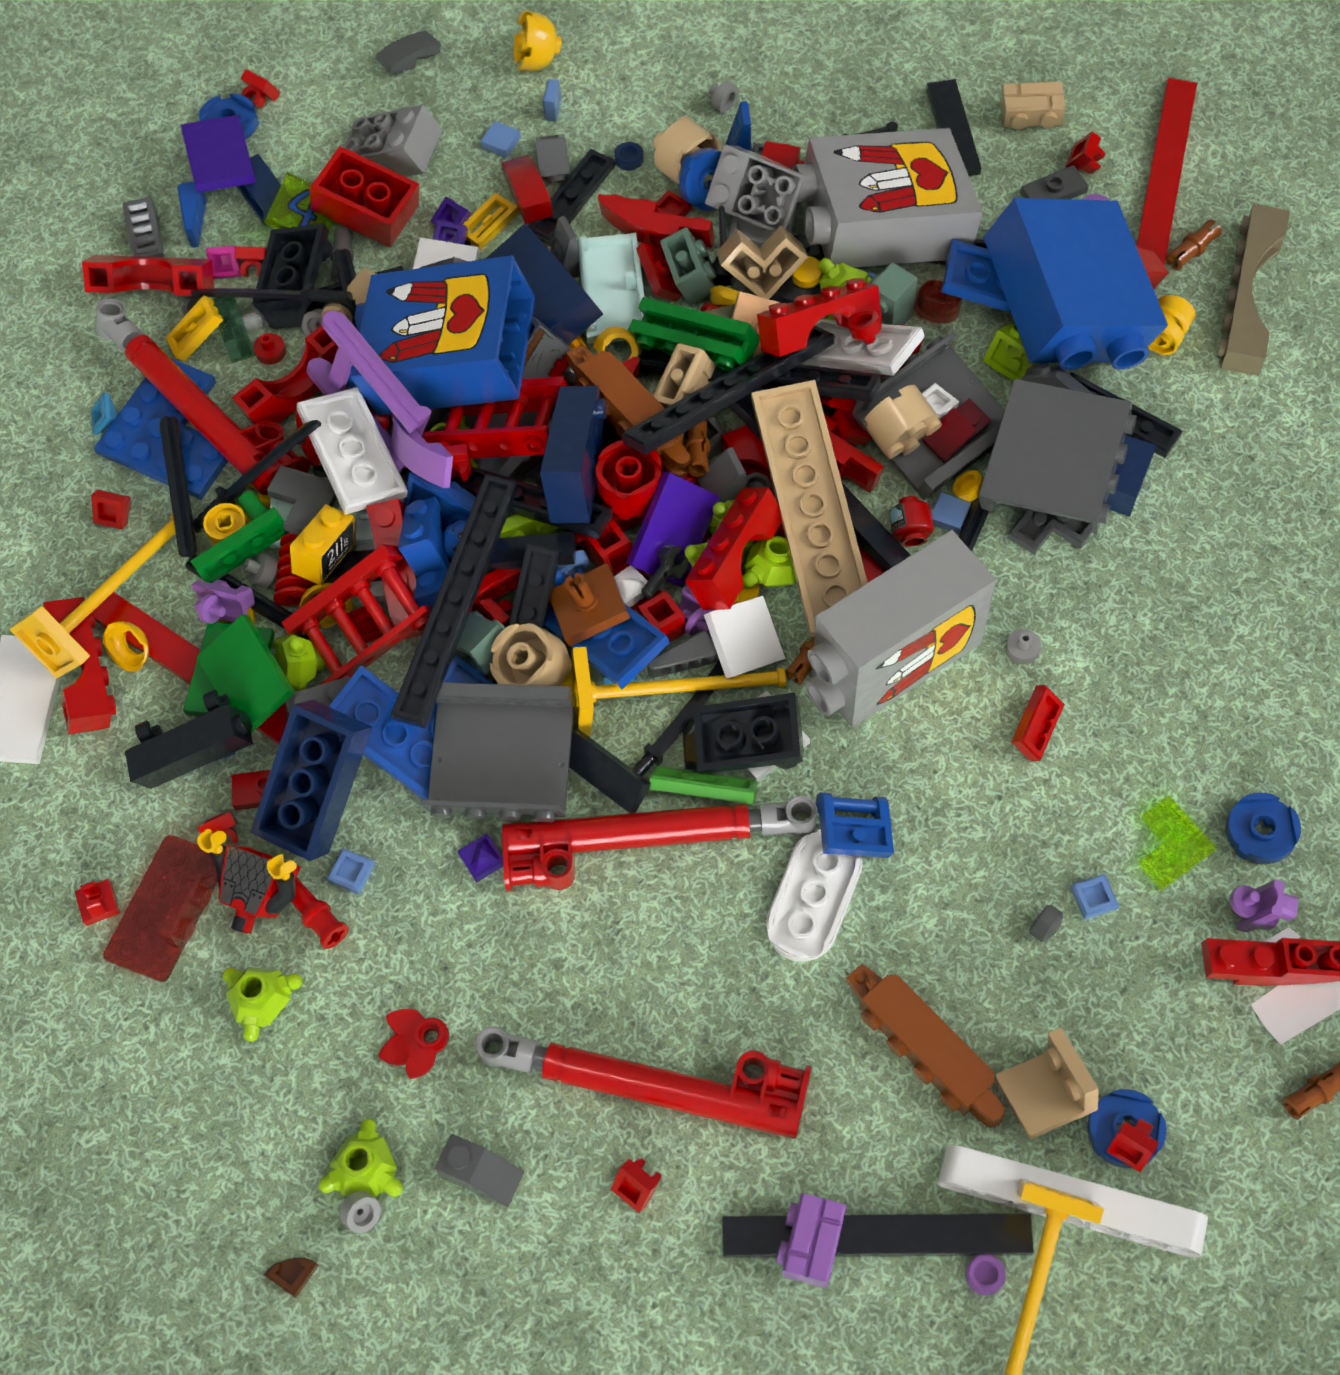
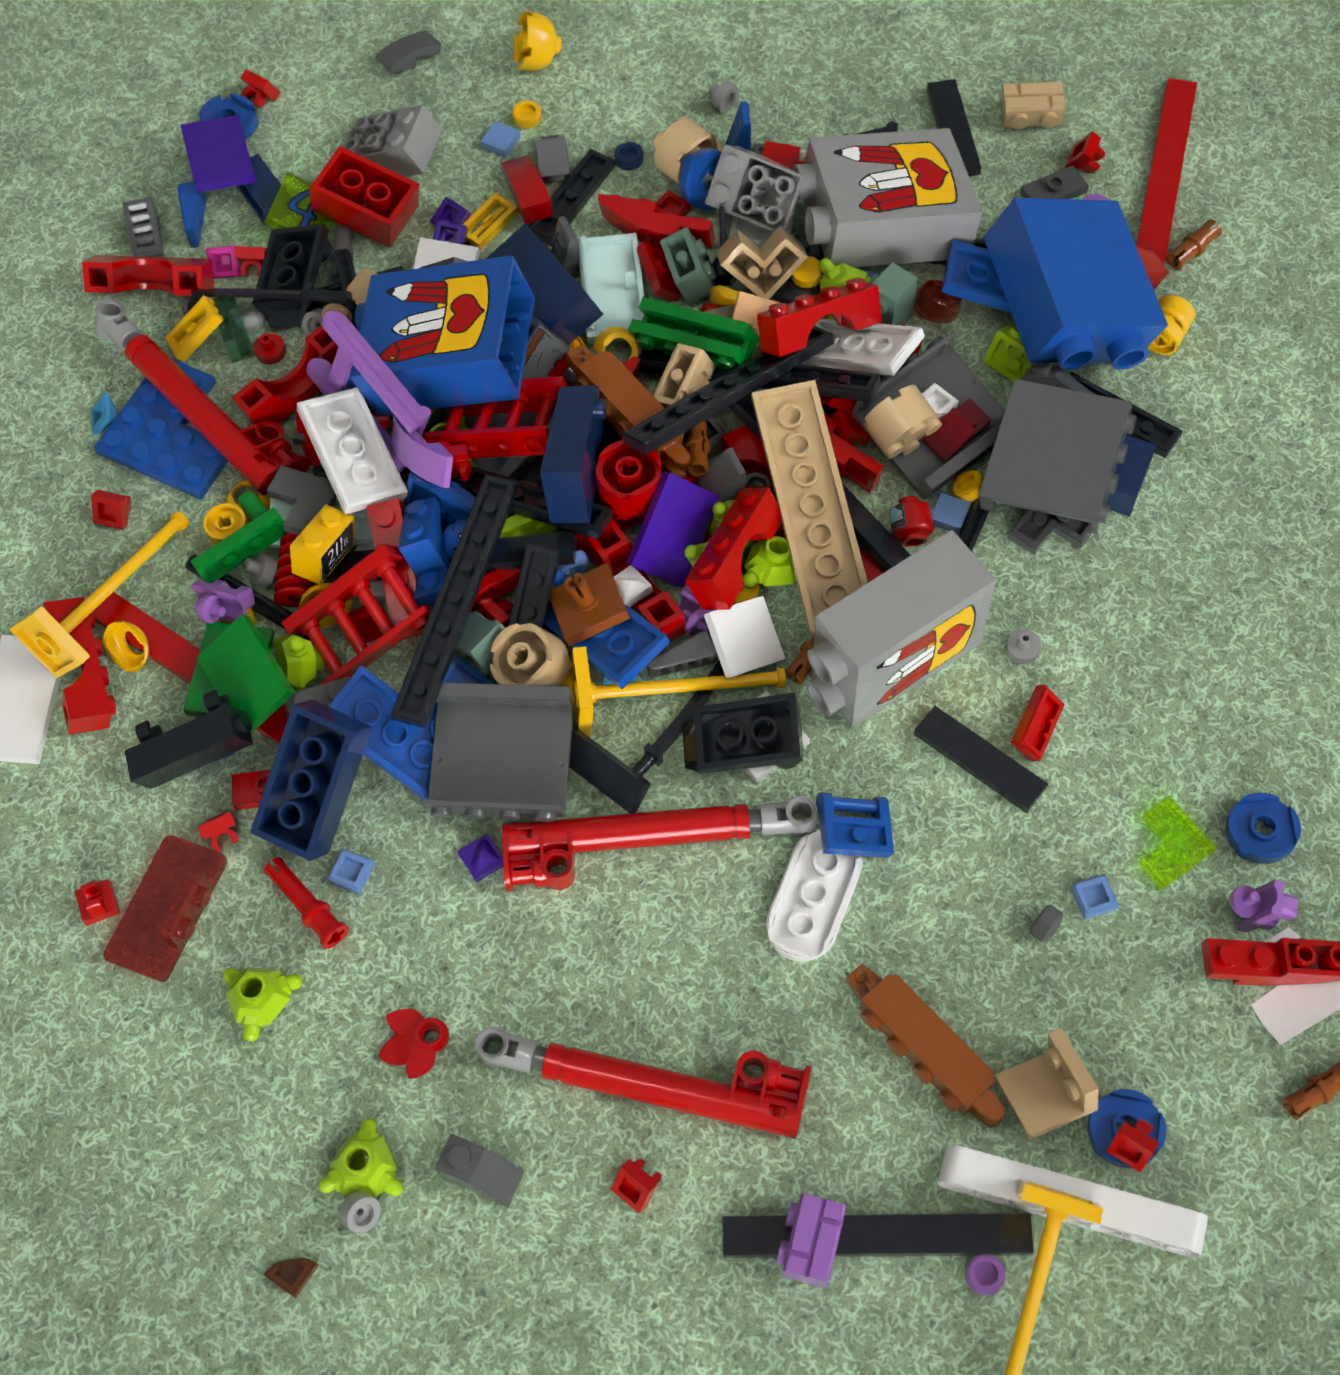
black axle [160,416,198,558] -> none
black sword [193,420,321,533] -> none
torso [197,829,301,934] -> none
medium blue tile [543,79,562,121] -> none
pearl dark grey bar [641,545,688,598] -> none
bright green tile [649,766,758,804] -> none
red tile [847,310,882,345] -> none
dark tan arch [1217,204,1290,376] -> none
none -> yellow tile [512,100,542,129]
none -> black tile [914,706,1048,813]

